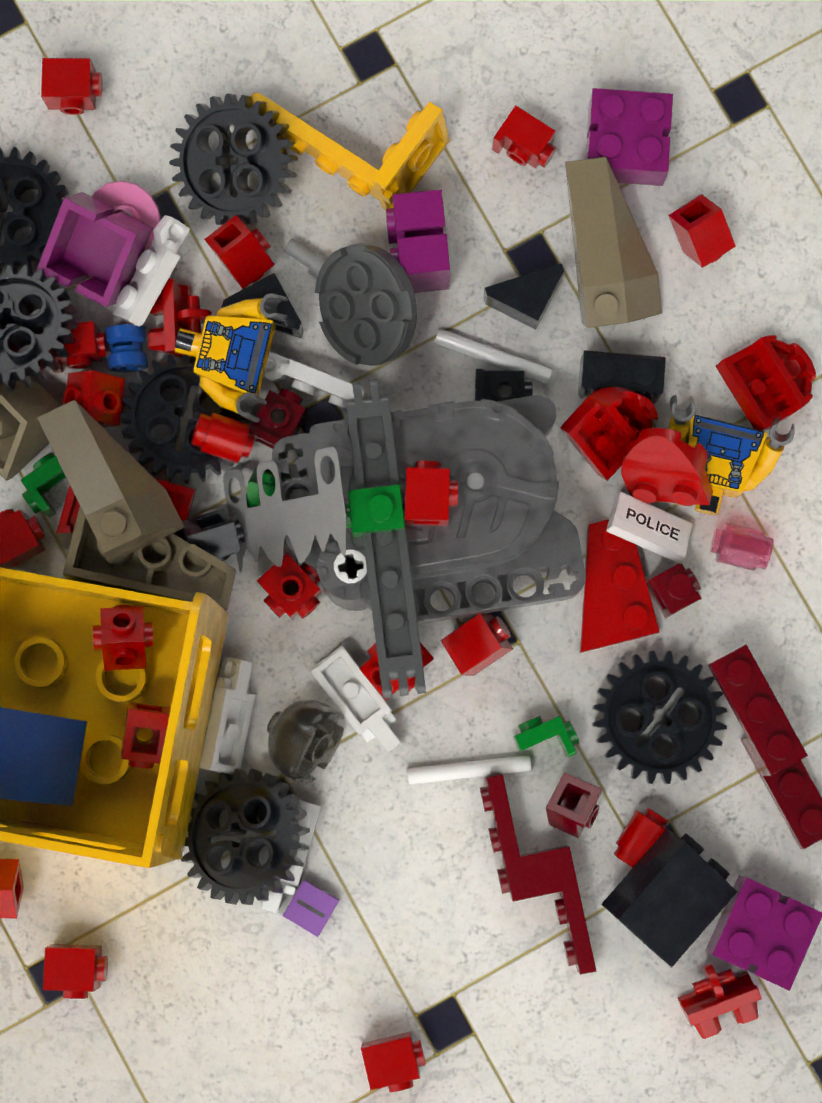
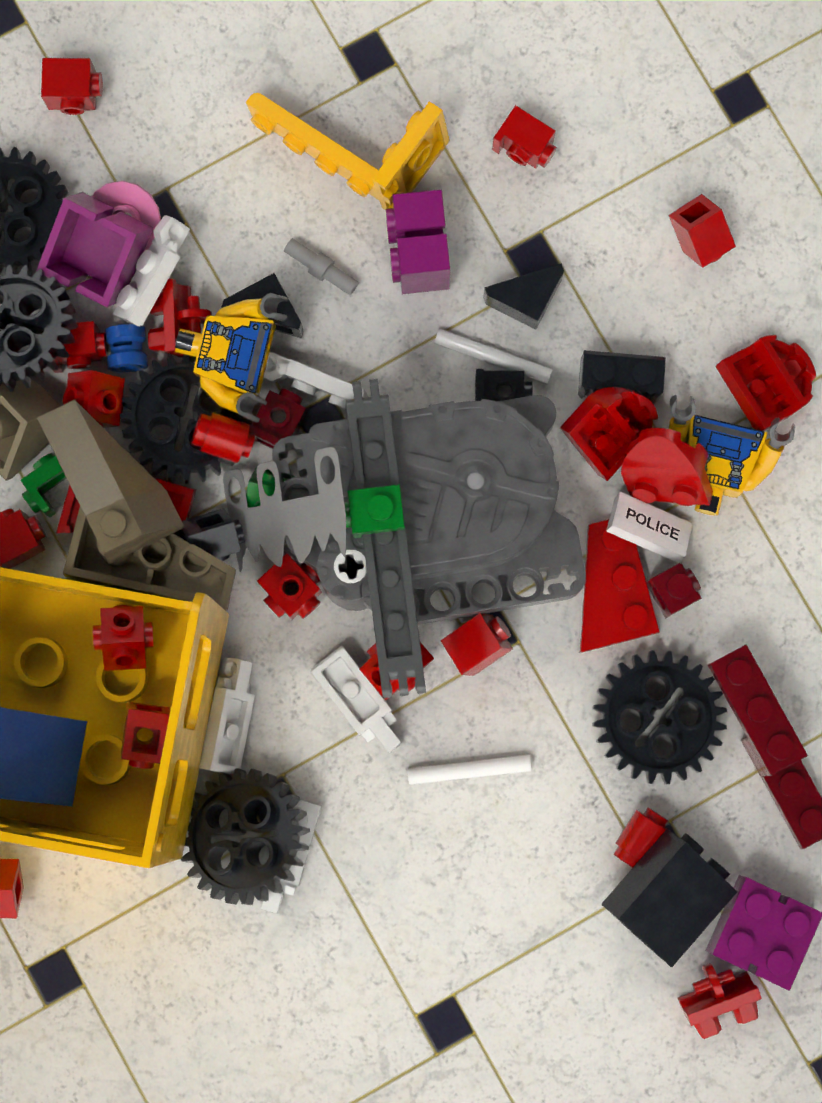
red brick [43,944,108,999] -> none
black gear [169,94,298,225] -> none
red brick [204,215,275,289] -> none
clear smoke cylinder [267,700,345,786] -> none
medium lavender tile [283,879,340,937] -> none
dark grey tile [315,243,417,366] -> none
red brick [361,1032,426,1092] -> none
red brick [405,461,458,526] -> none
dark red bracket [480,774,596,975] -> none
green bracket [513,716,580,758] -> none
dark red brick [546,772,602,838] -> none
dark tan wedge [565,157,662,328] -> none
magenta piece [585,88,673,186] -> none
clear pink brick [710,522,774,571] -> none

